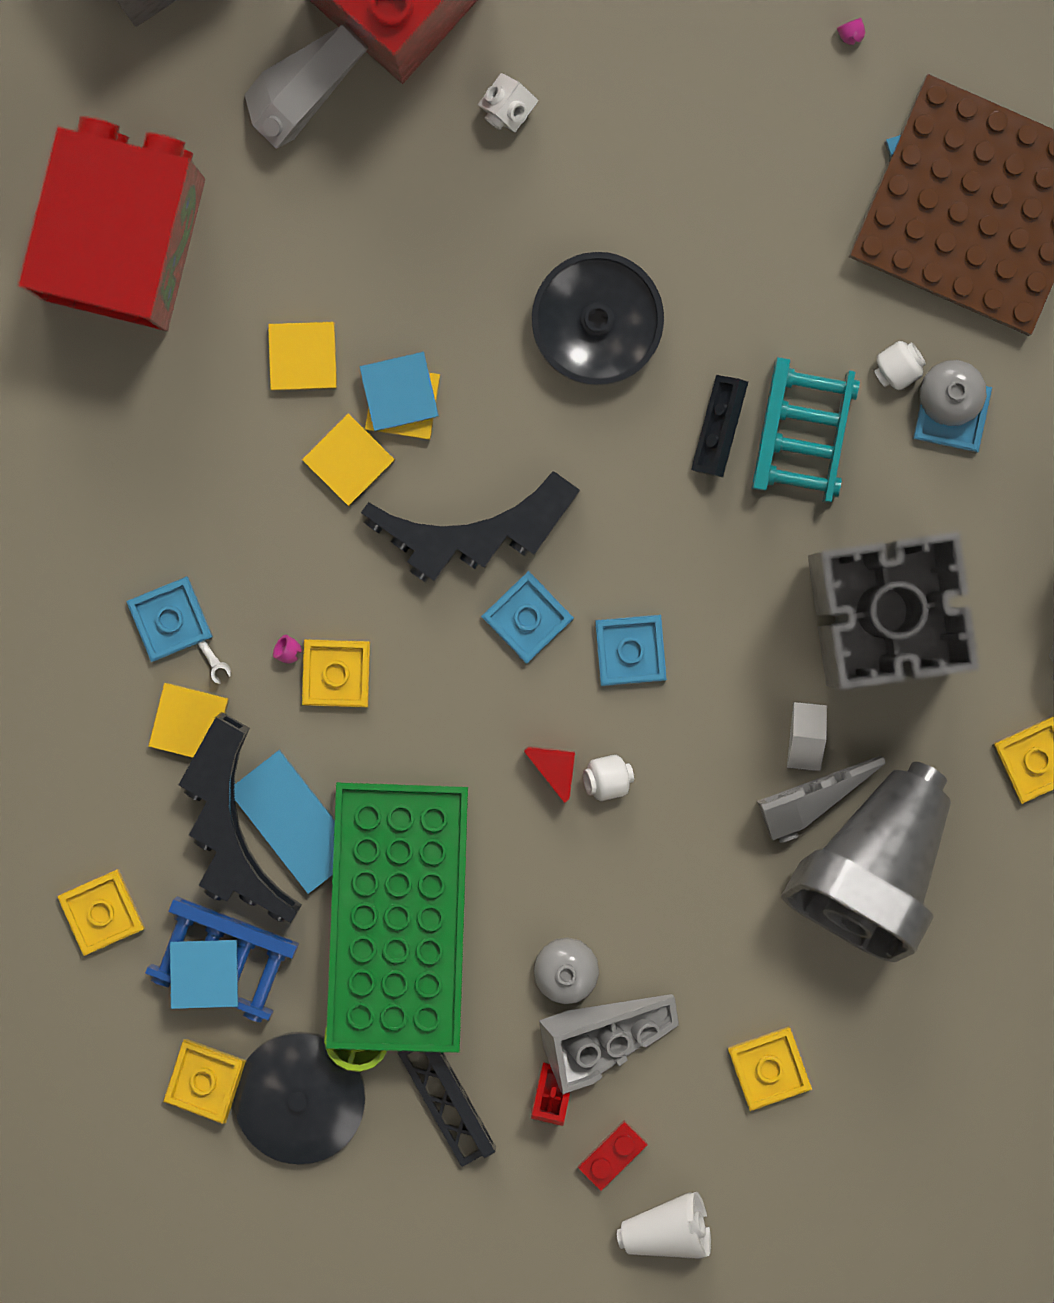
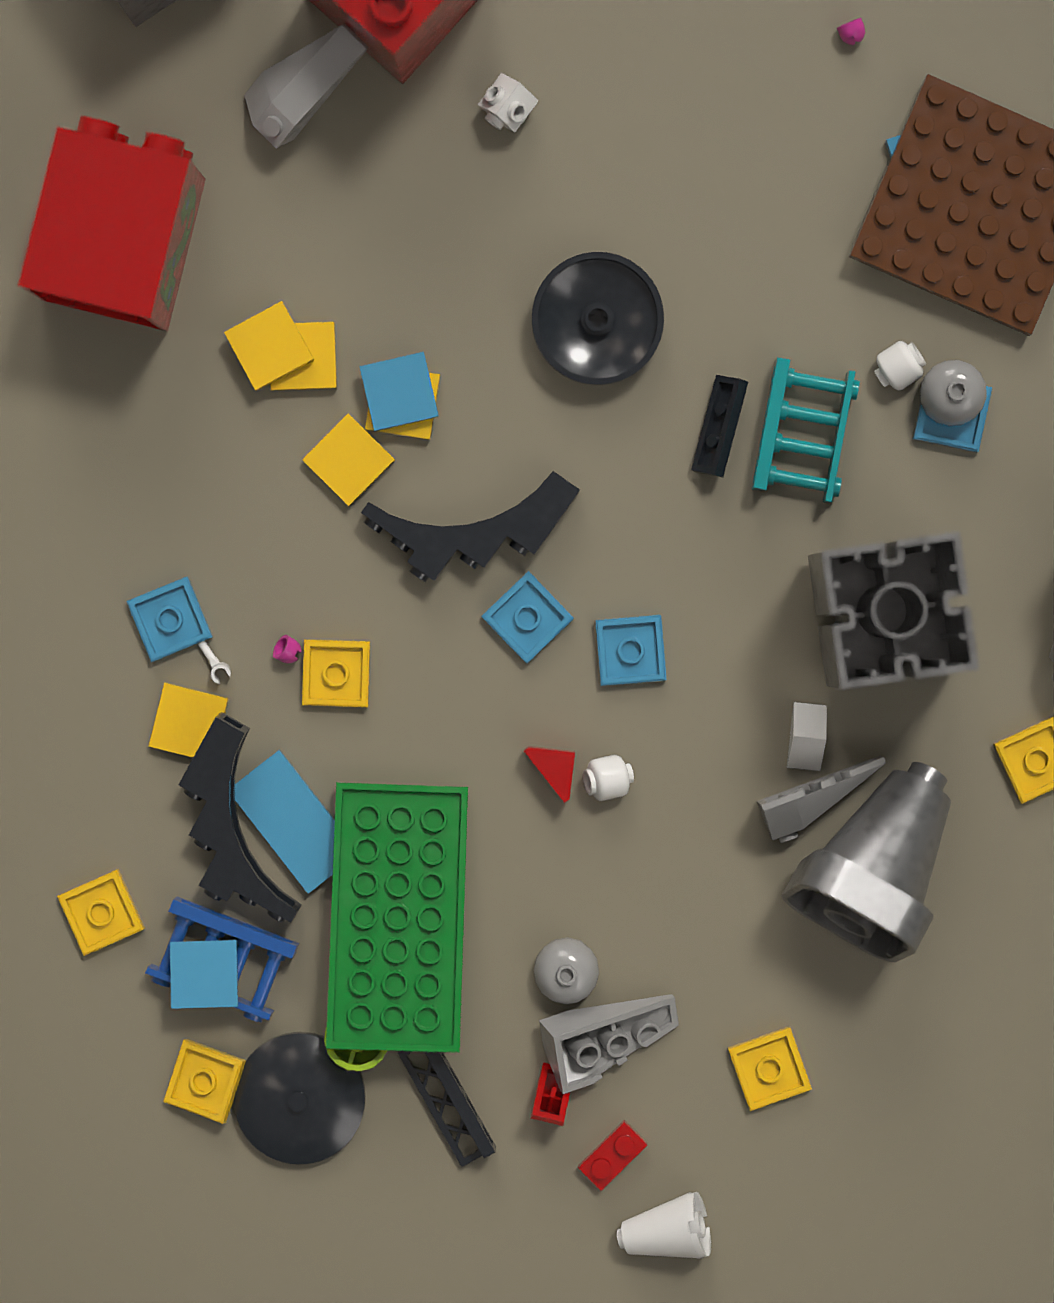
none -> yellow tile [224,301,314,391]

